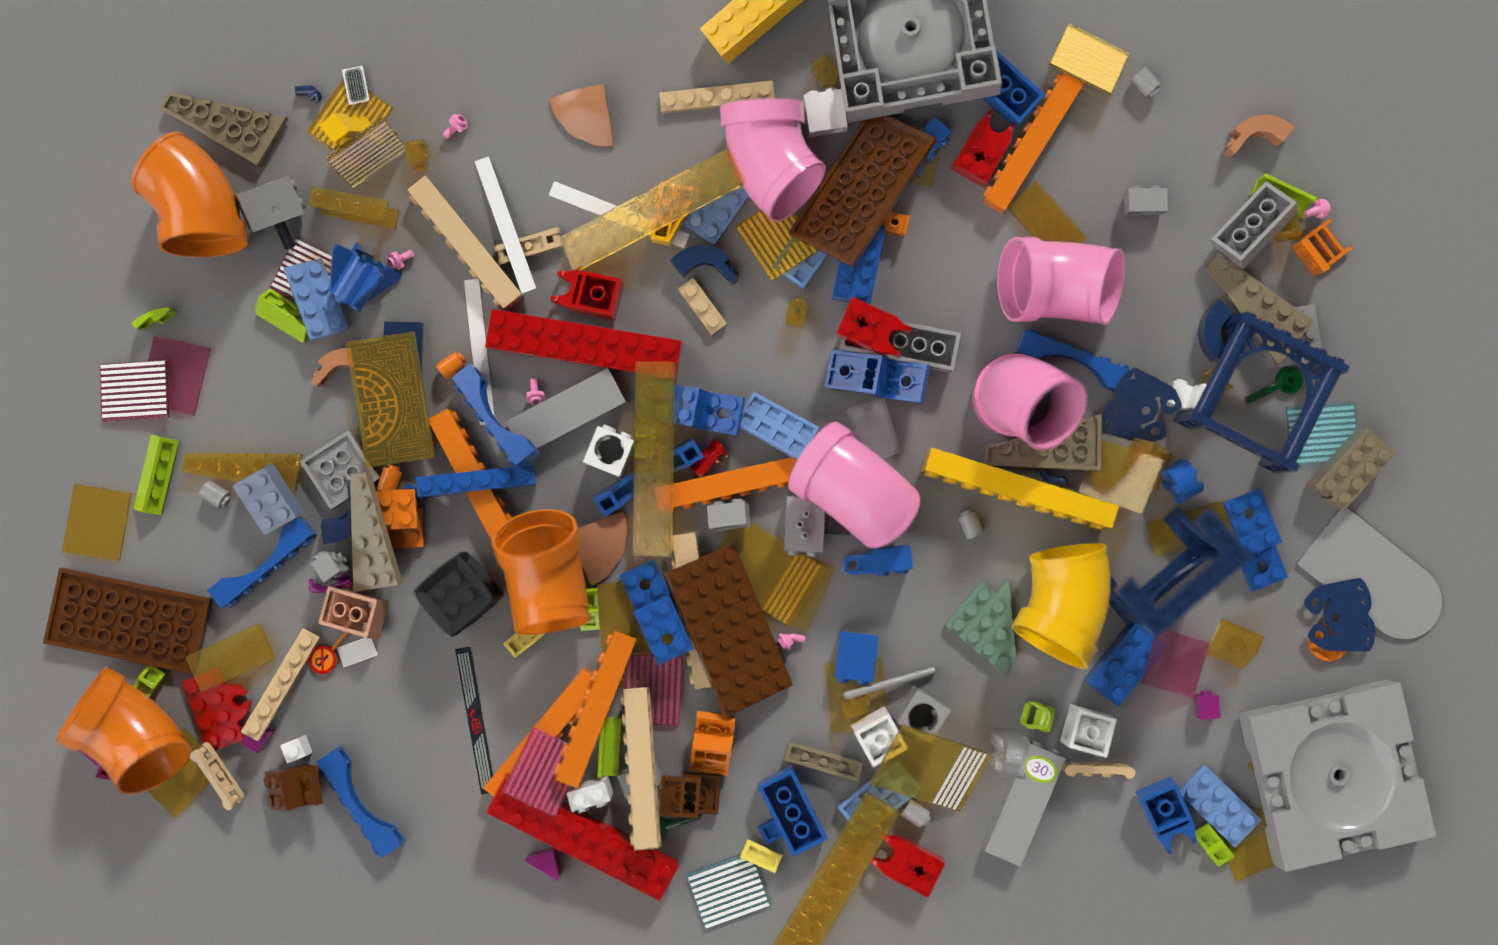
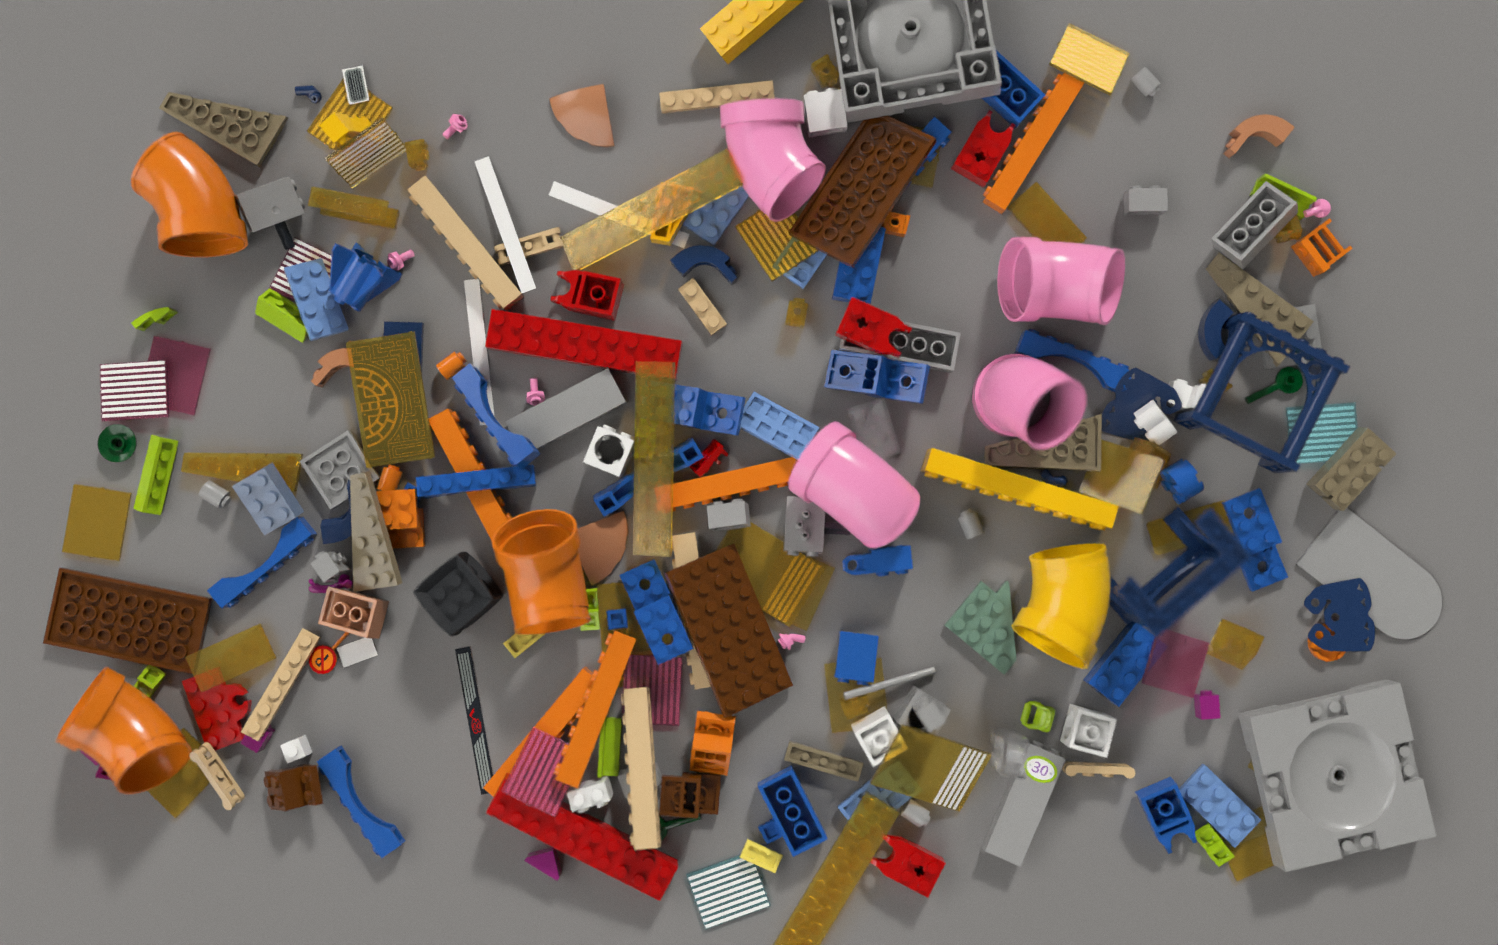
none -> dark green dish [97,424,137,463]
none -> blue tile [606,608,628,630]
none -> light grey brick [912,696,947,732]
none -> white brick [1134,400,1178,446]

